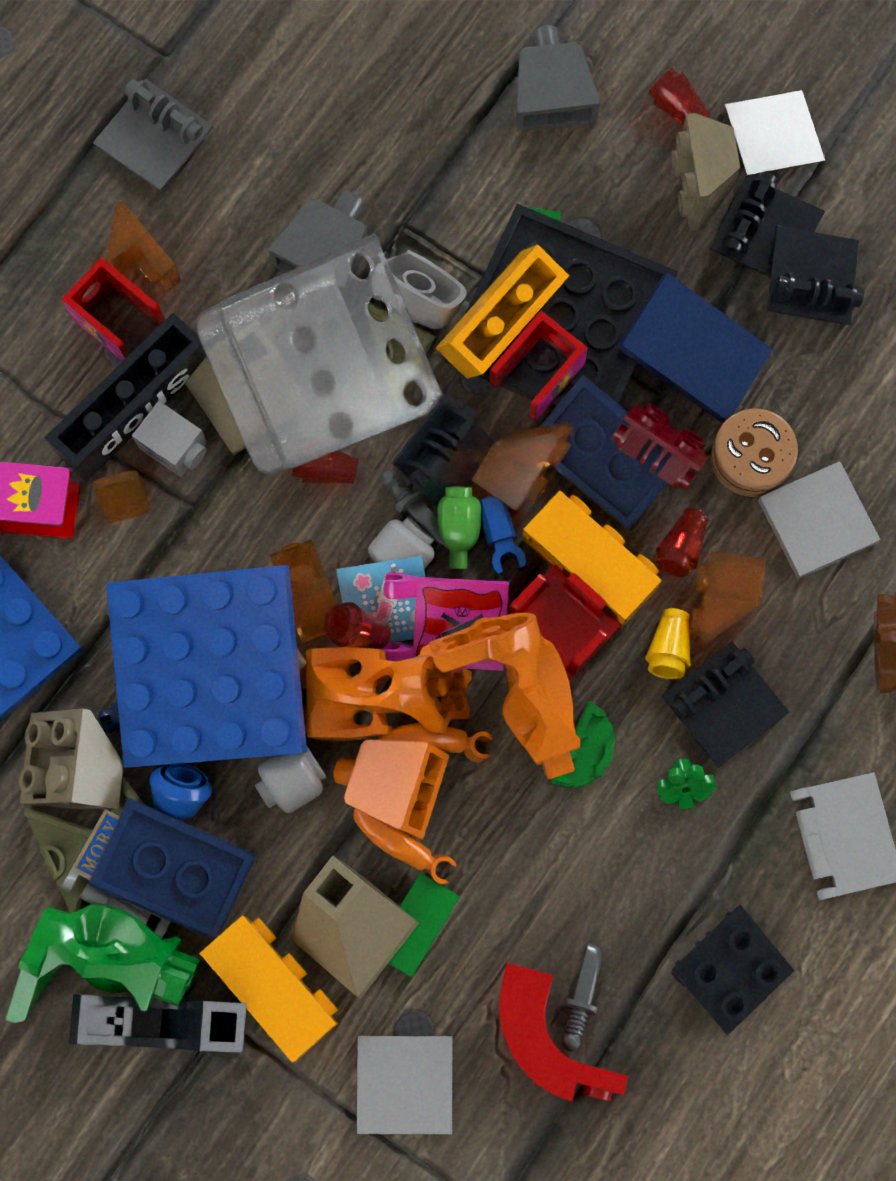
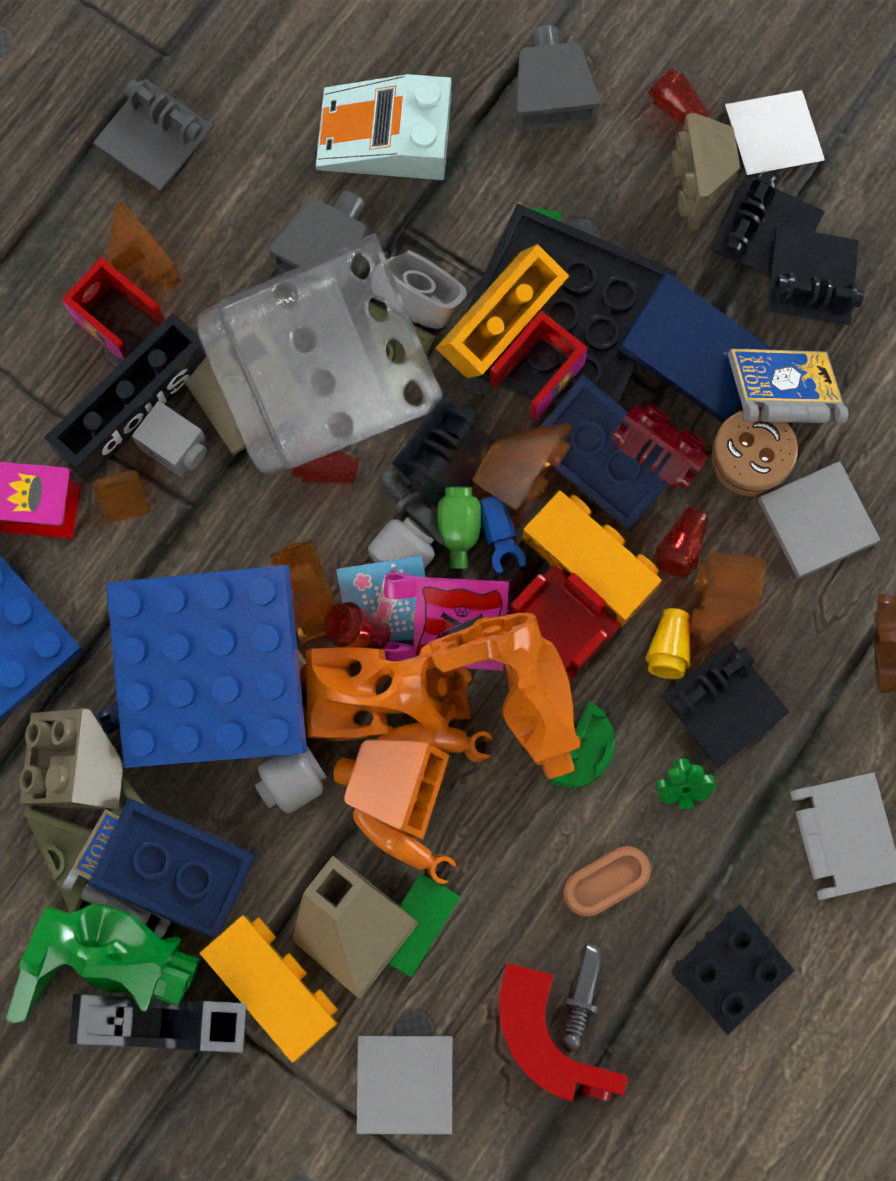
blue cone [149,763,212,821] -> none
none -> light aqua slope [316,74,451,180]
none -> nougat tile [563,846,651,917]
none -> piece [728,349,848,423]

